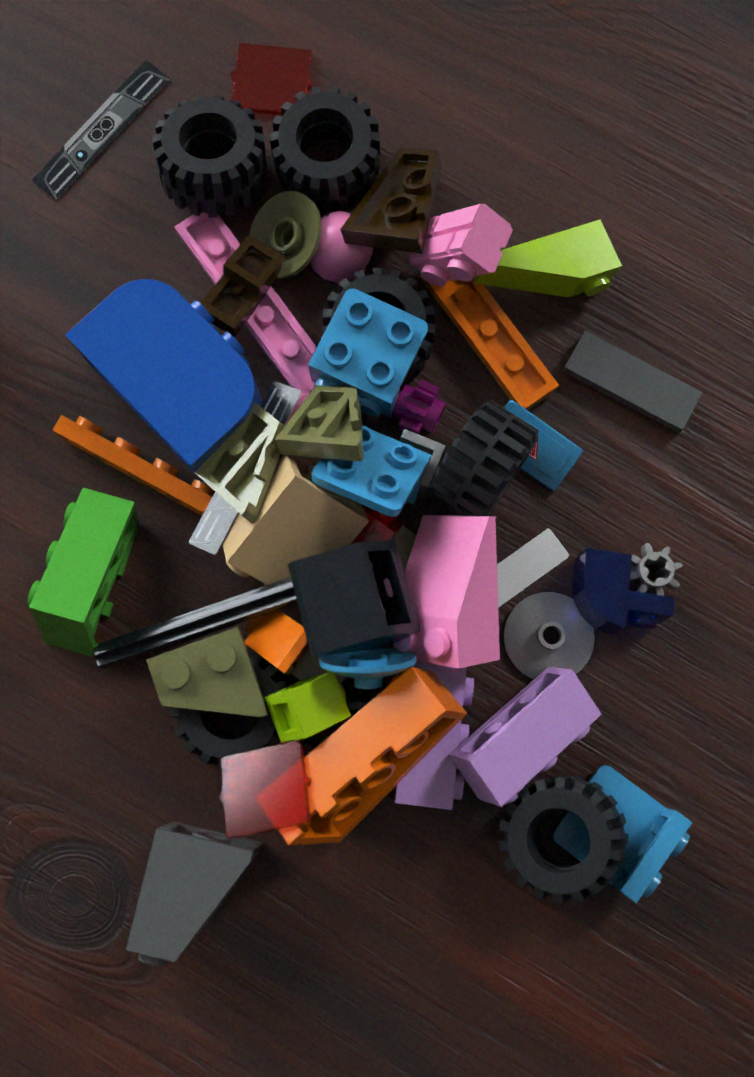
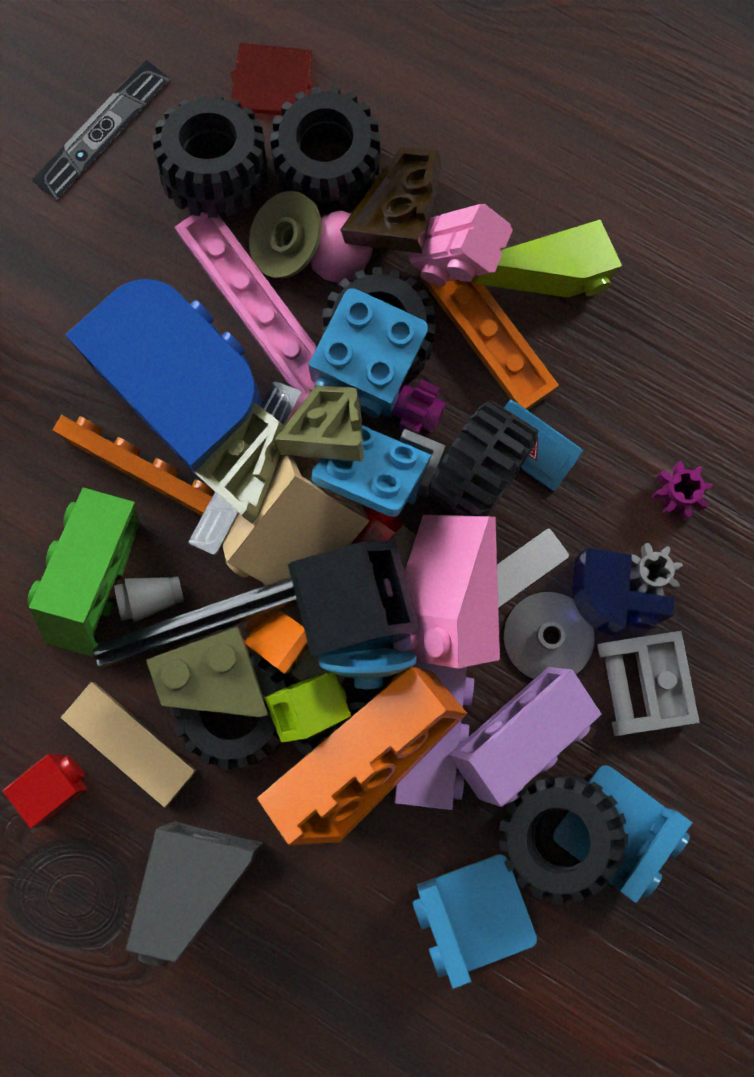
dark brown slope [200,235,285,338] -> none
clear red piece [219,740,311,839] -> none
dark grey tile [562,330,703,434] -> none
none -> red brick [3,753,88,829]
none -> tan tile [61,682,198,808]
none -> light grey cone [114,576,184,623]
none -> dark azure bracket [412,854,537,988]
none -> light grey plate [597,631,700,736]
none -> magenta gear [652,461,713,520]

